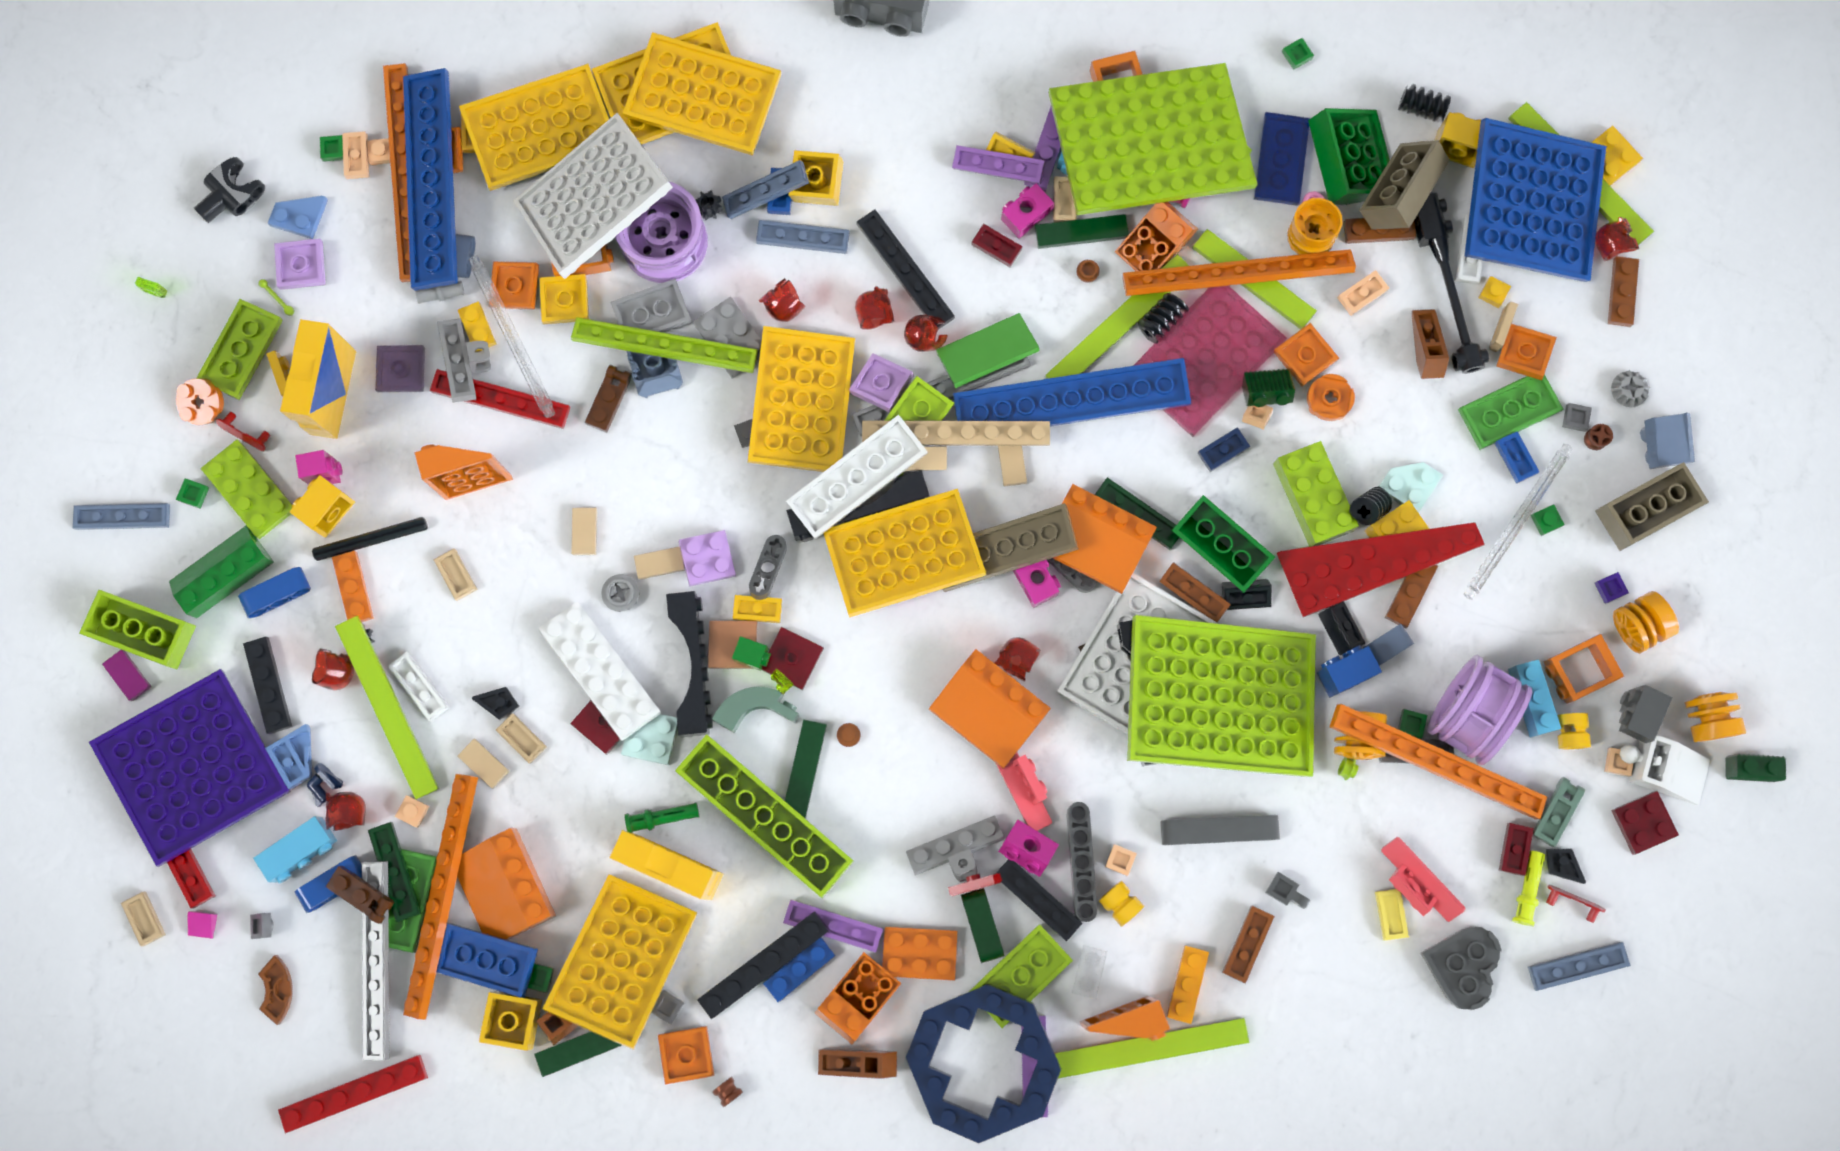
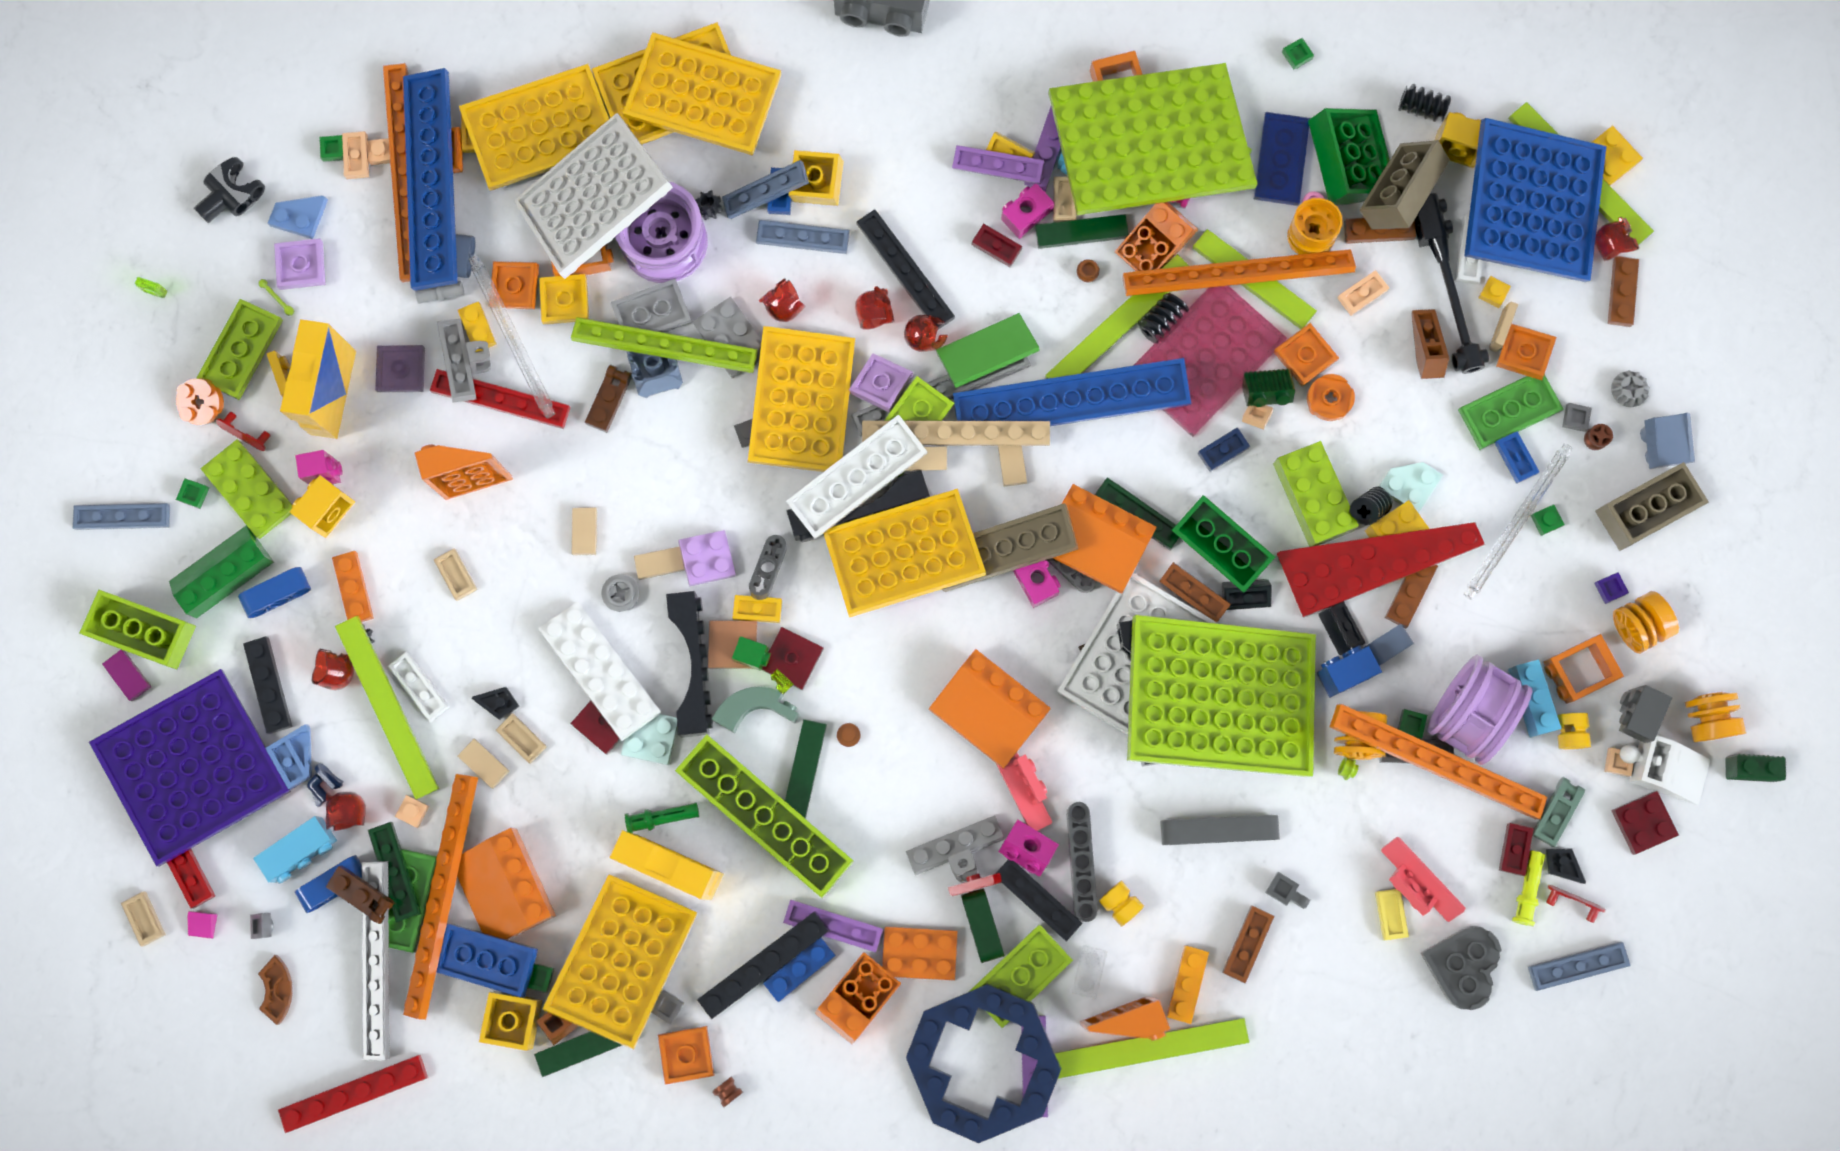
black axle [312,517,428,561] -> none
dark orange slope [818,1049,897,1079] -> none
clear red helmet [994,637,1041,682] -> none
light nougat plate [1105,844,1137,876] -> none

